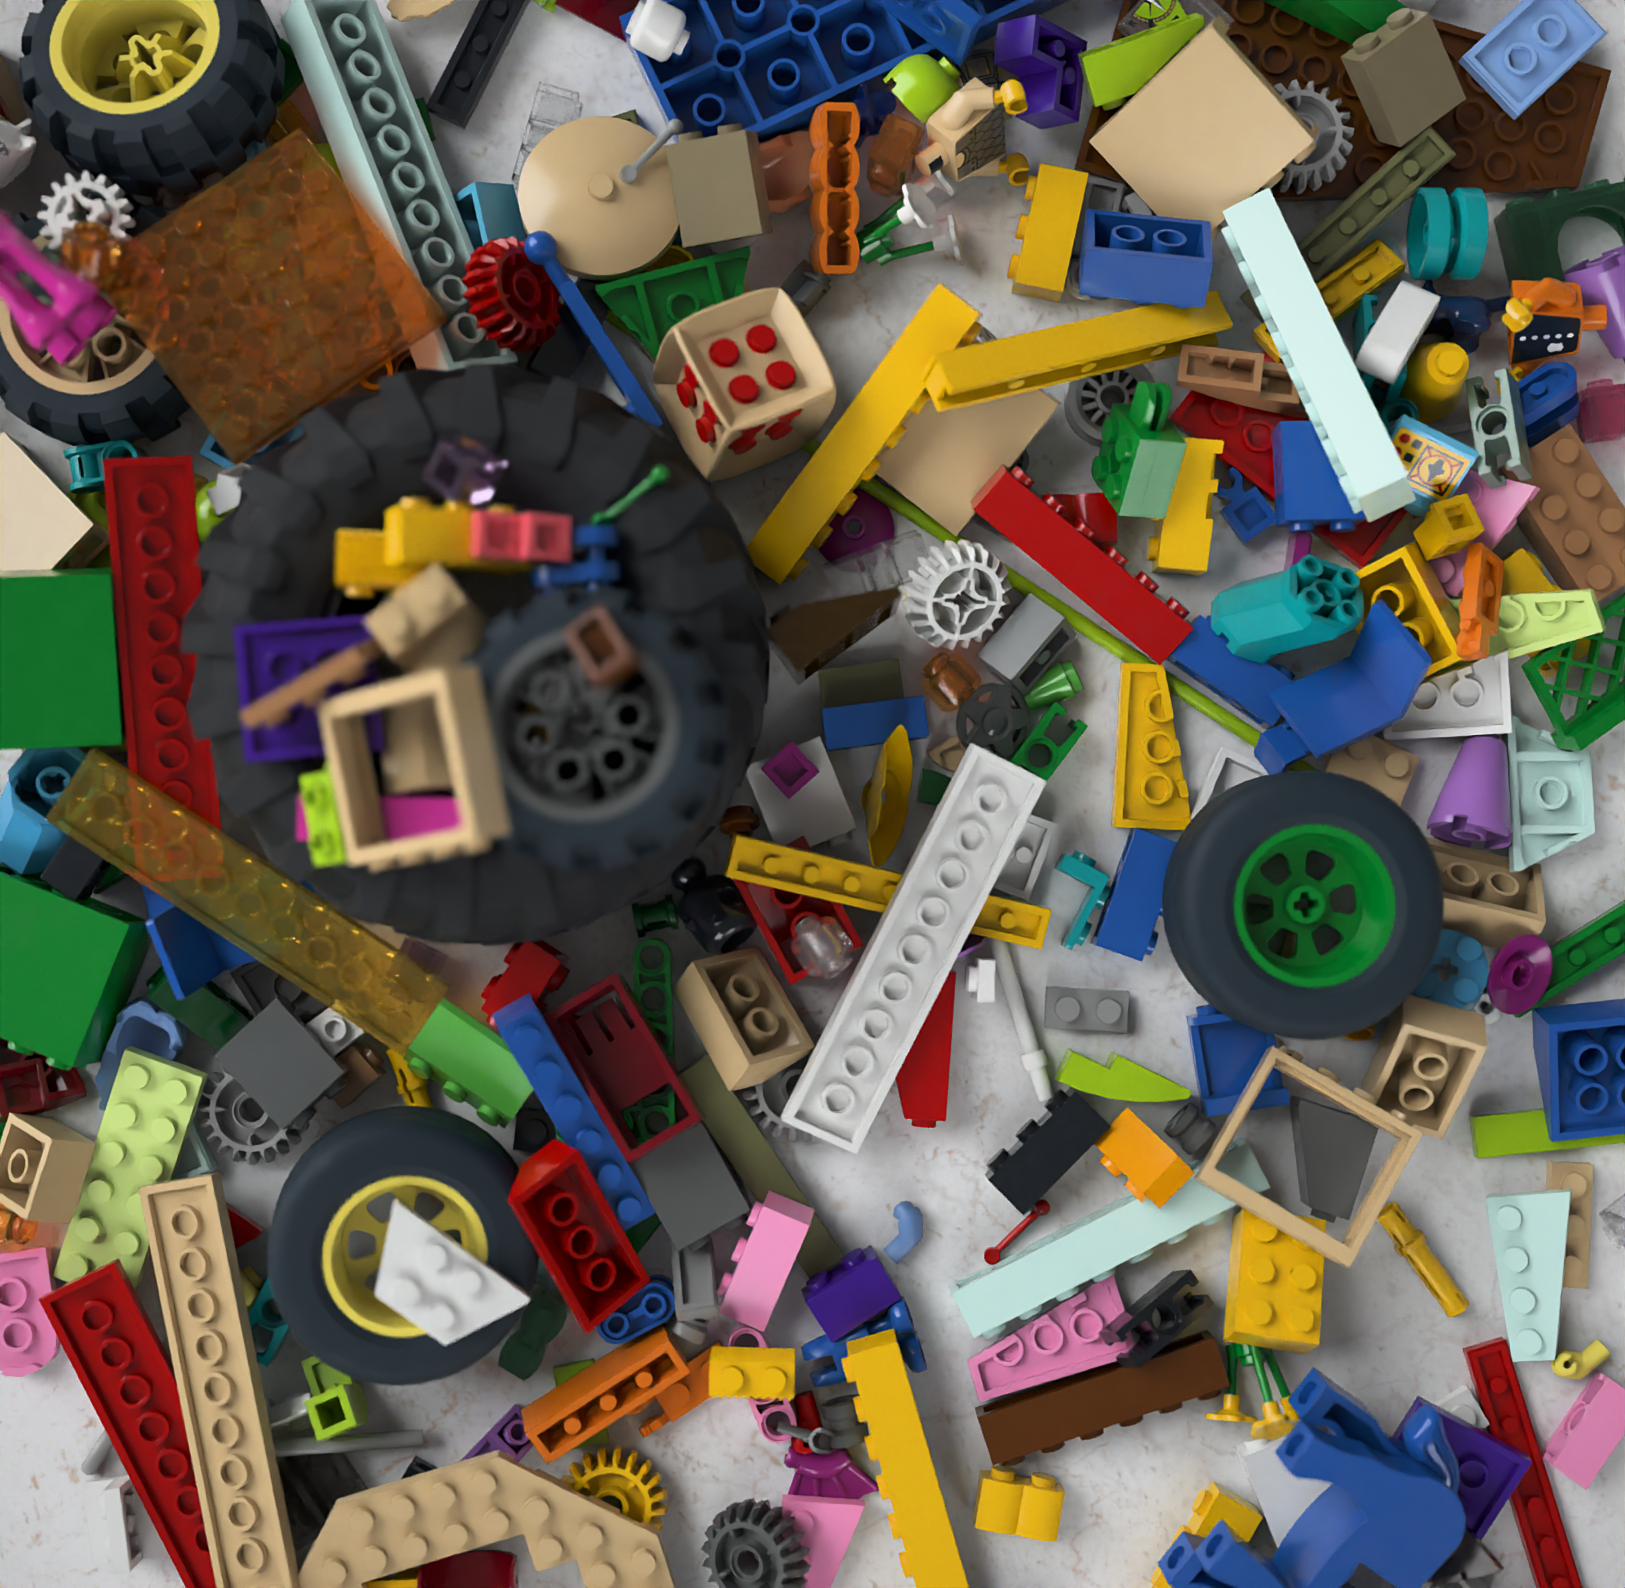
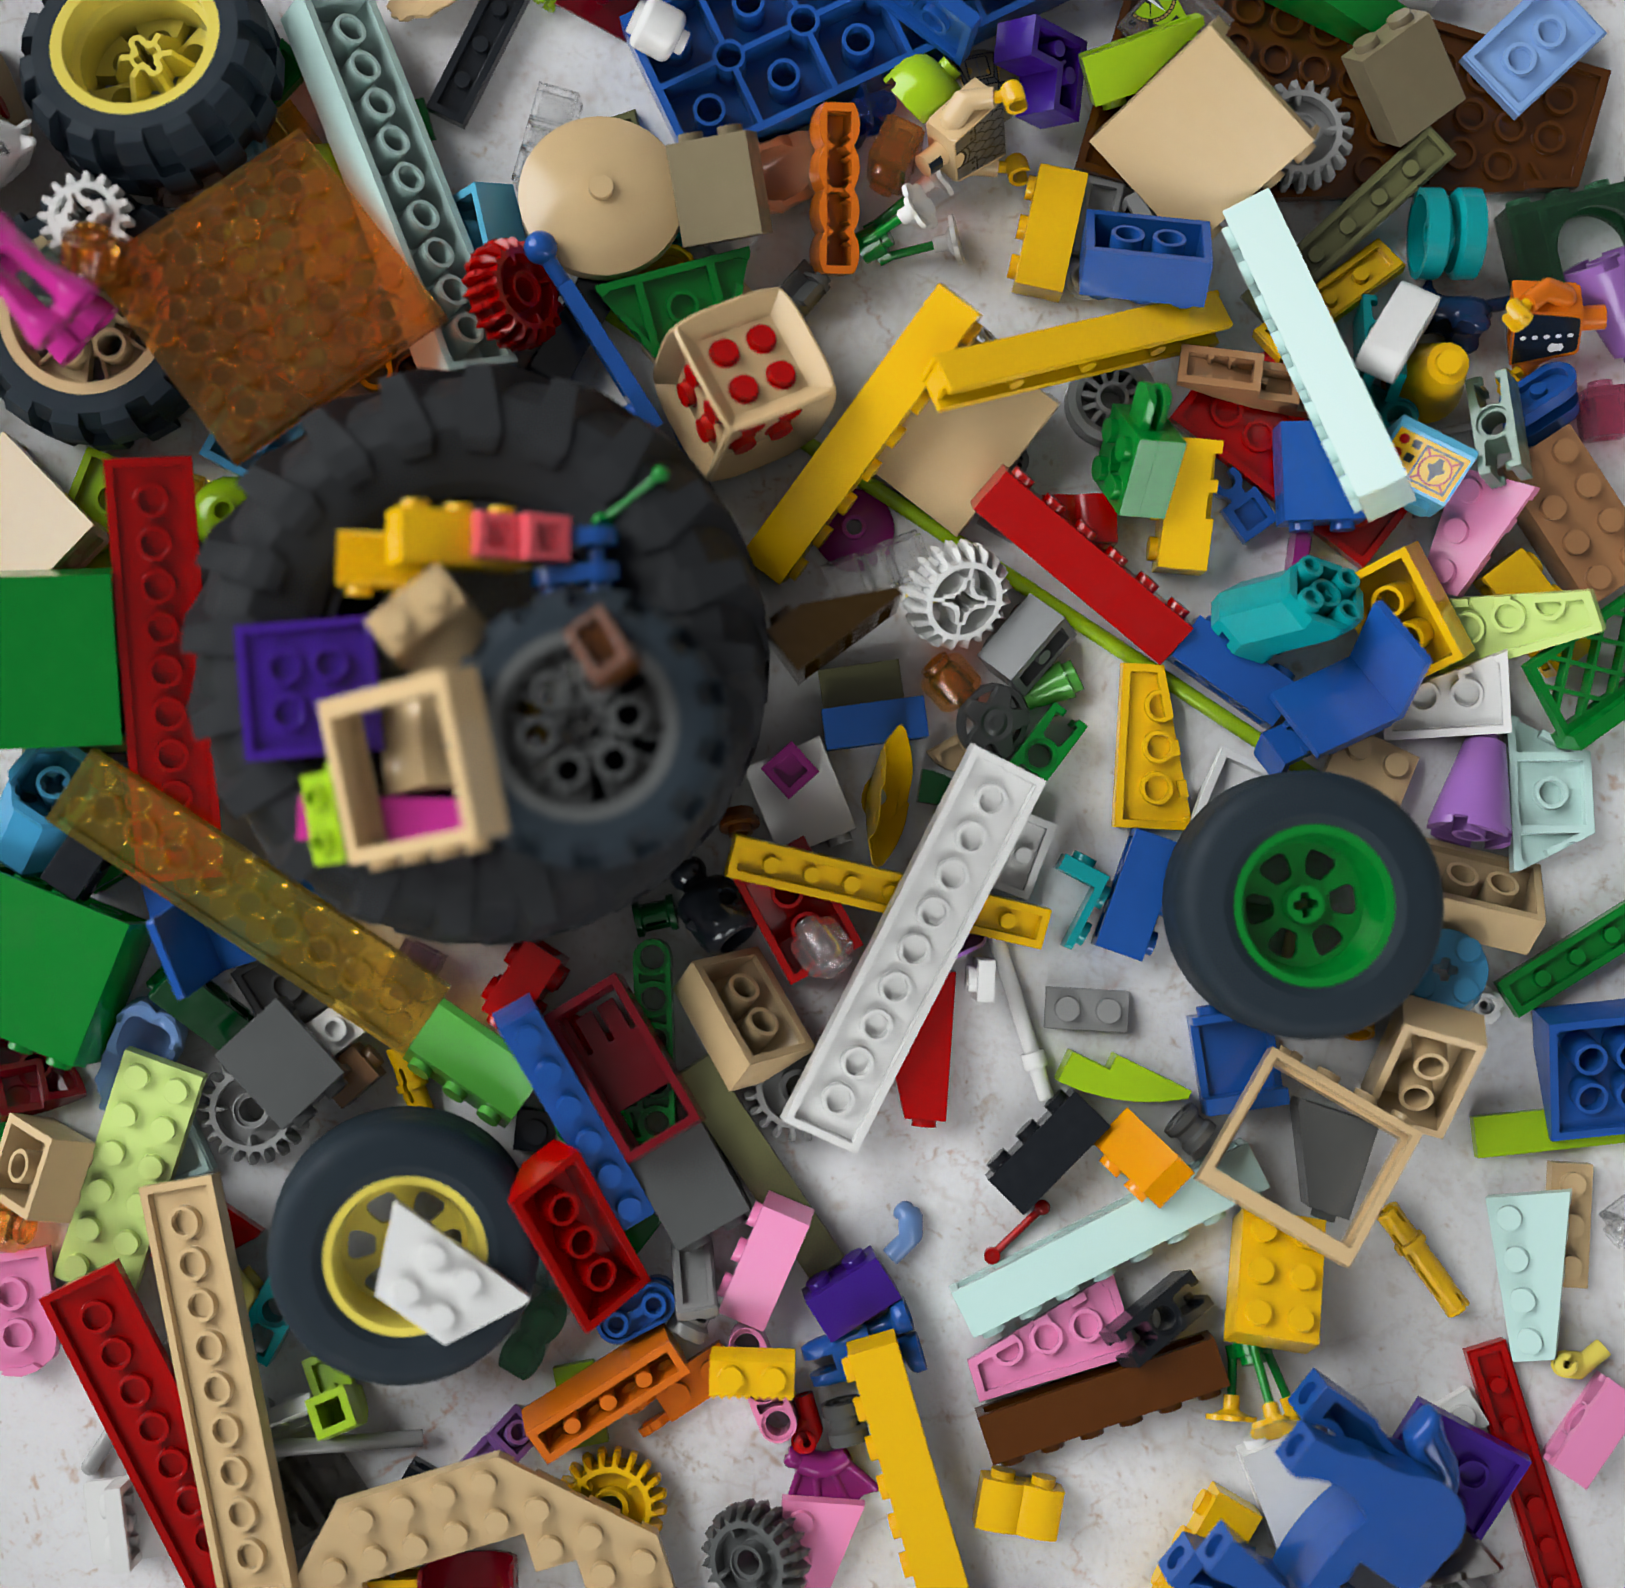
teal piece [63,440,149,494] -> none
white piece [206,462,251,515] -> none
medium nougat wing [239,636,387,729] -> none
clear purple brick [423,438,506,504] -> none
light grey hinge [620,119,684,184] -> none
dark grey hand [776,1421,837,1454] -> none
yellow brick [1413,493,1485,561] -> none
orange hinge [1456,542,1504,662] -> none
magenta dish [1487,934,1553,1015] -> none

